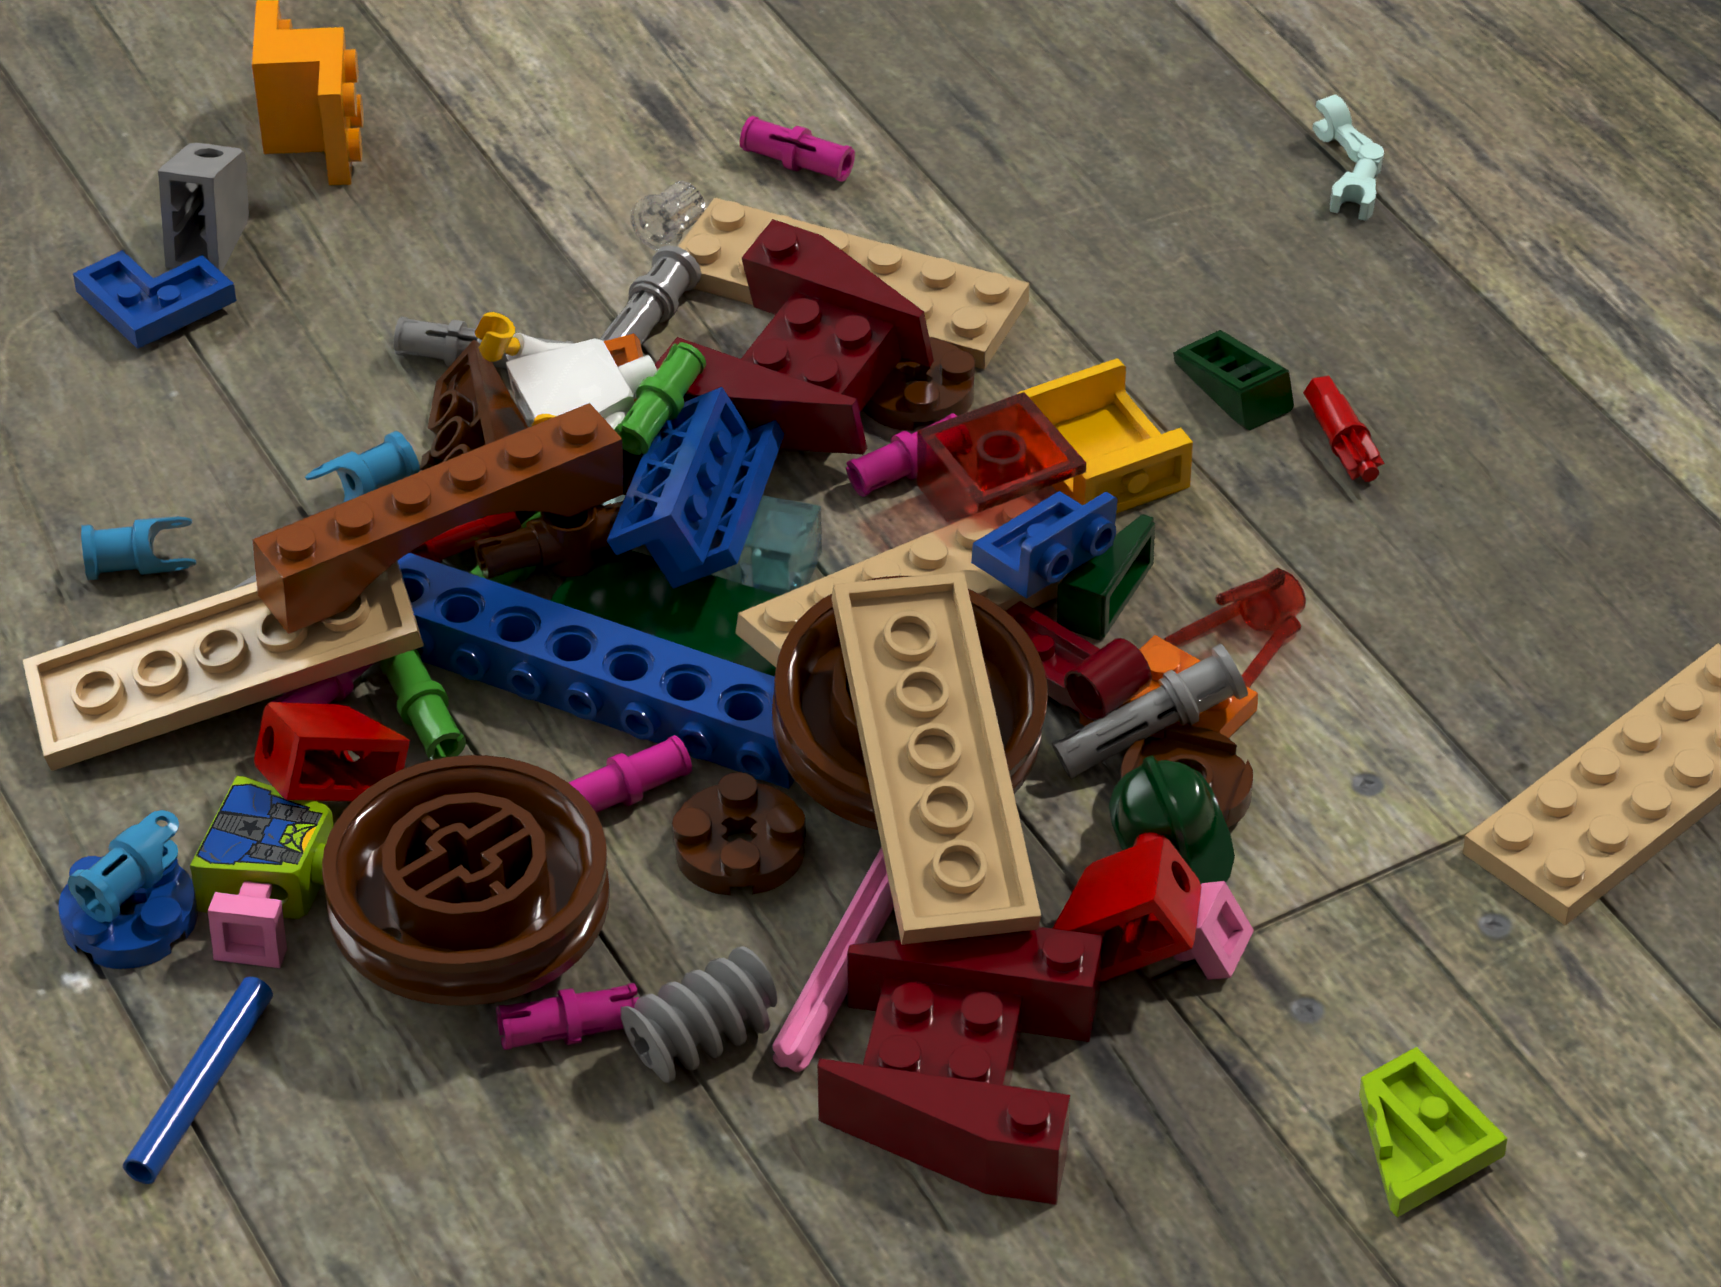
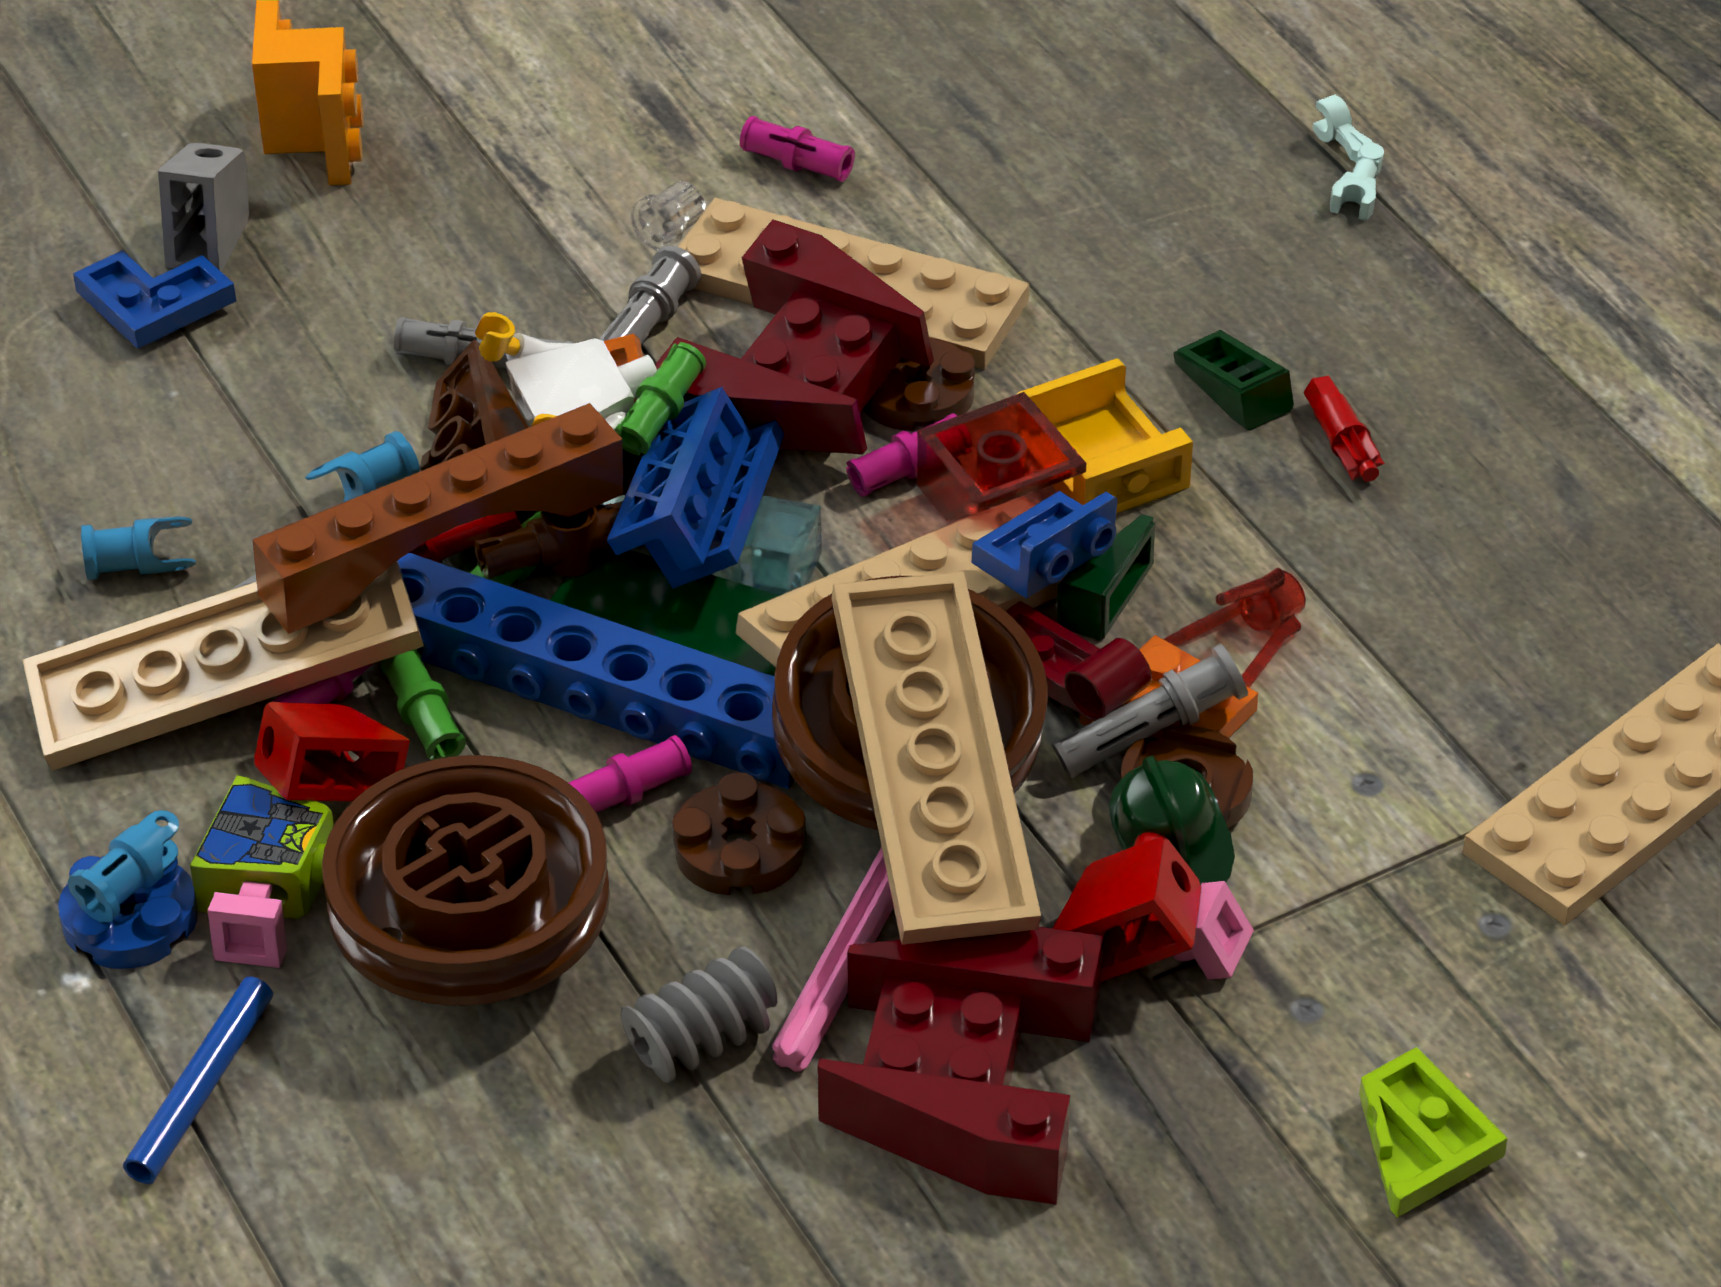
dark pink pin [496,983,639,1050] -> none

